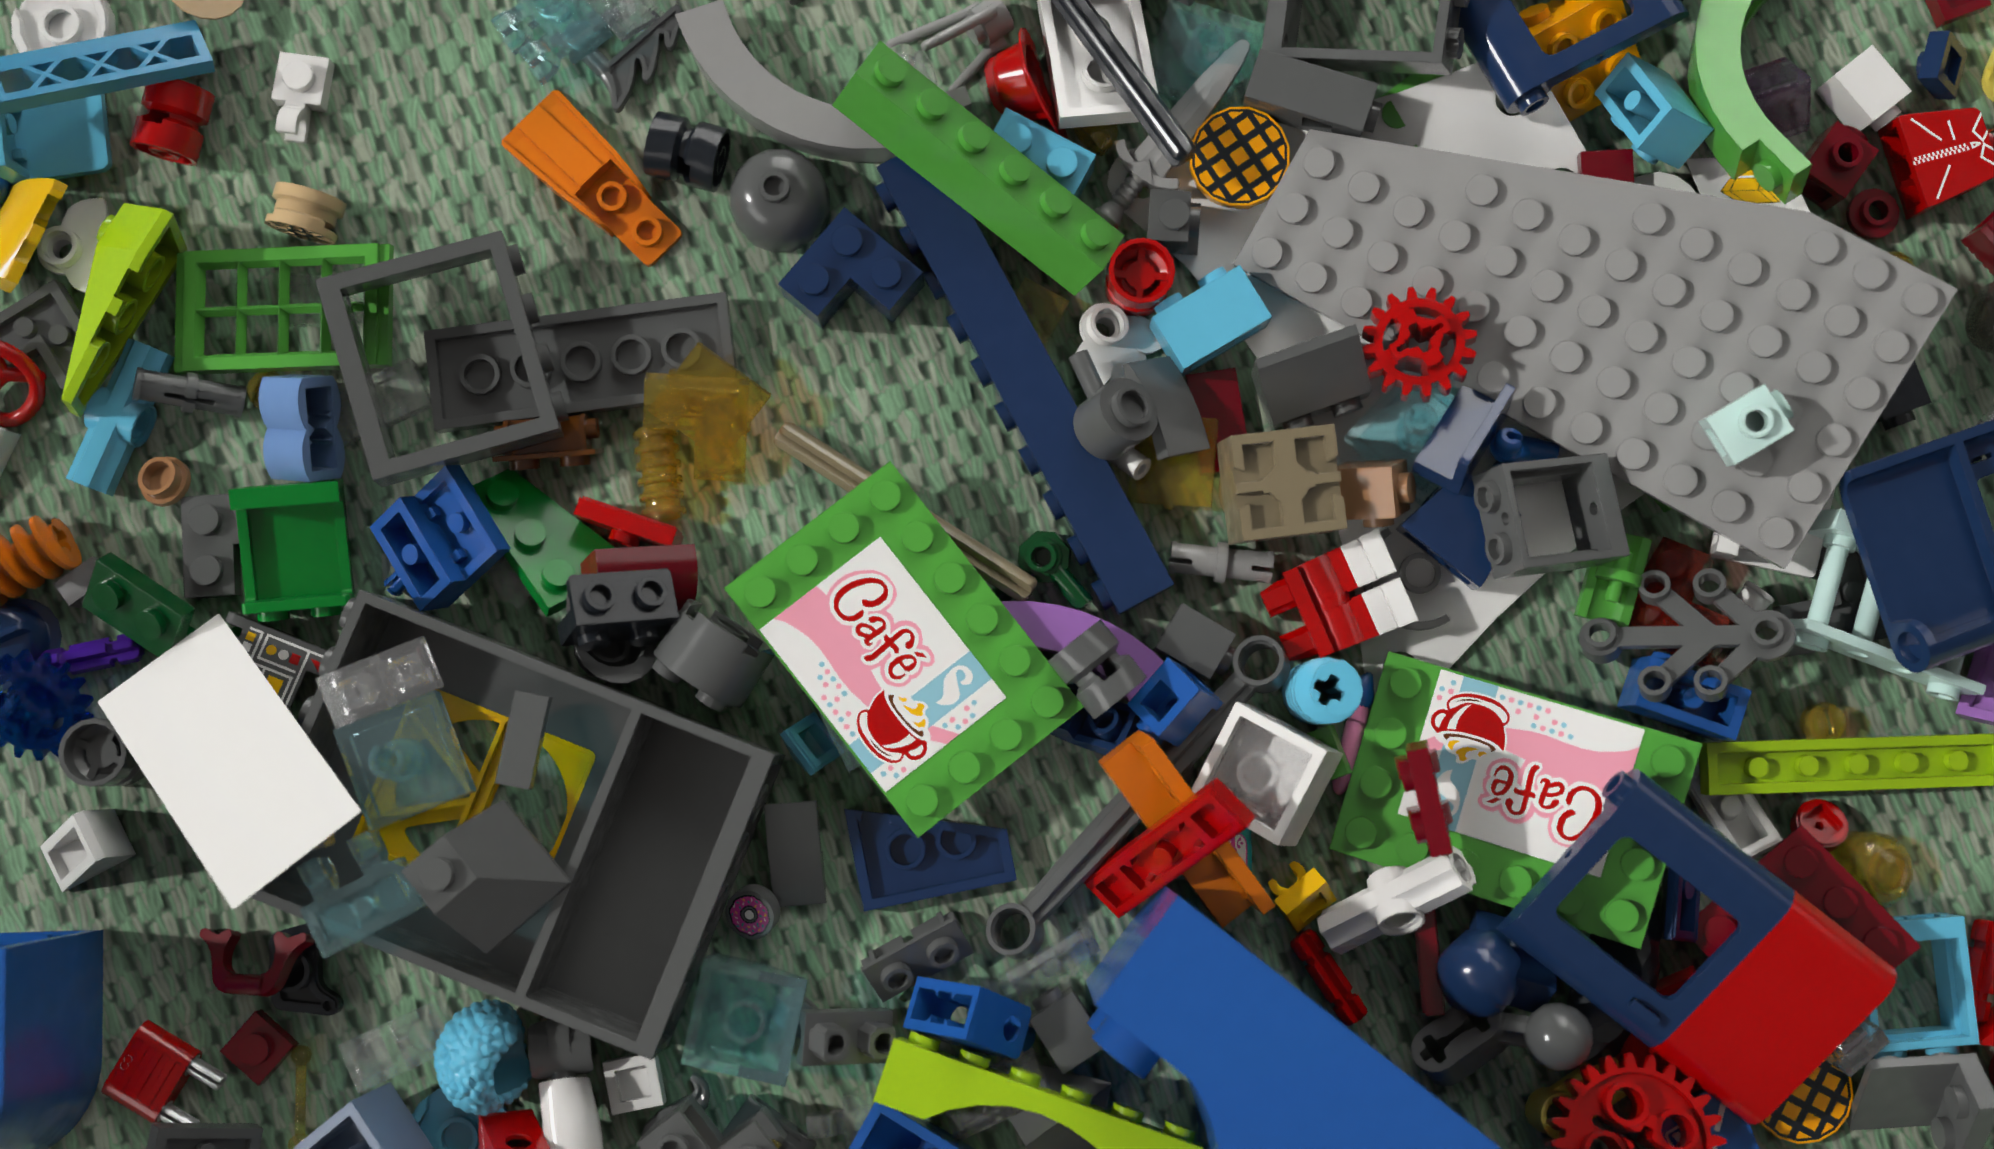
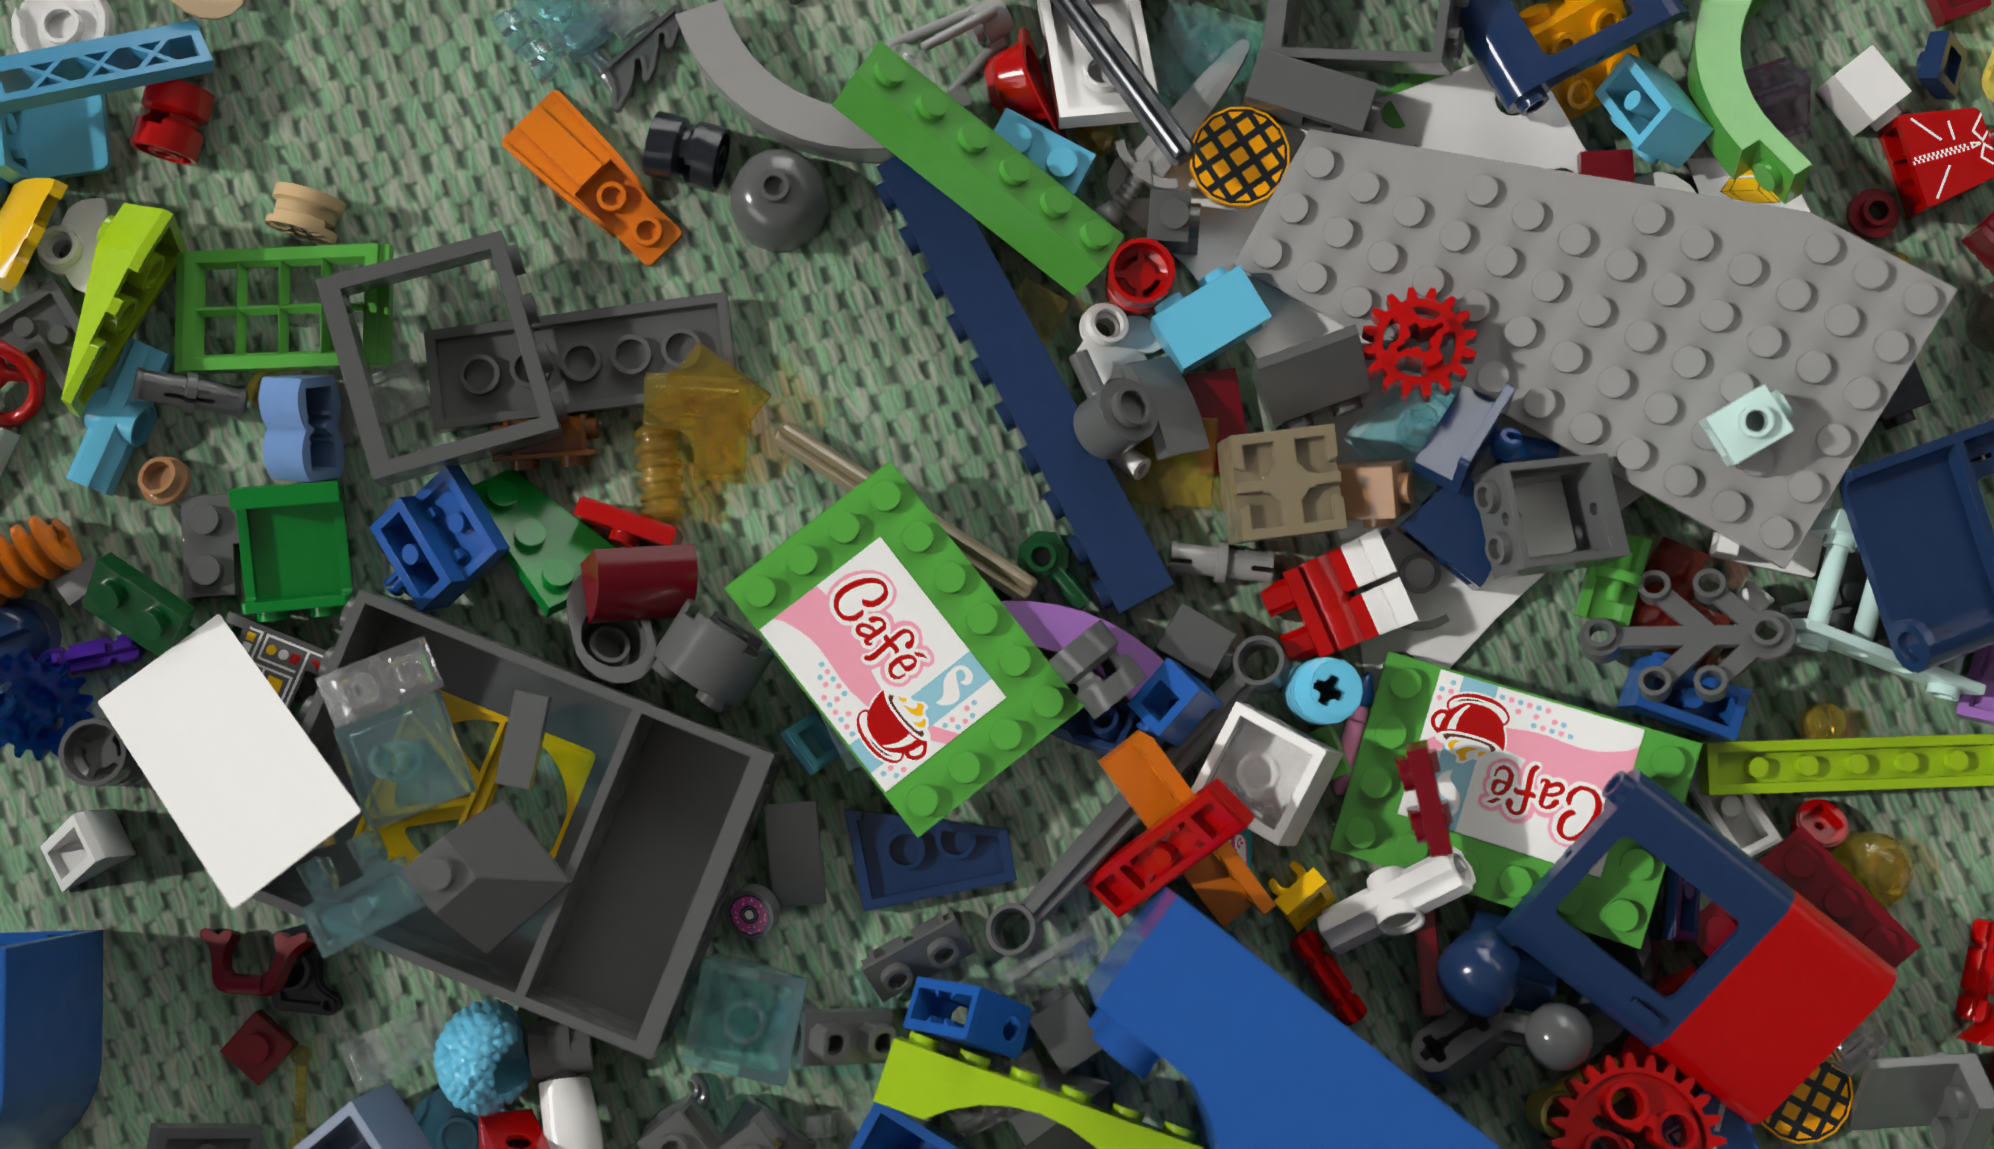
red piece [101,1020,227,1123] -> none
white plate [271,52,335,144] -> none
black bracket [557,568,679,651] -> none
white plate [602,1054,667,1115] -> none
dark blue brick [778,207,925,329] -> none
dark red brick [1802,121,1879,211] -> none
medium azure window [1851,912,1980,1059] -> none

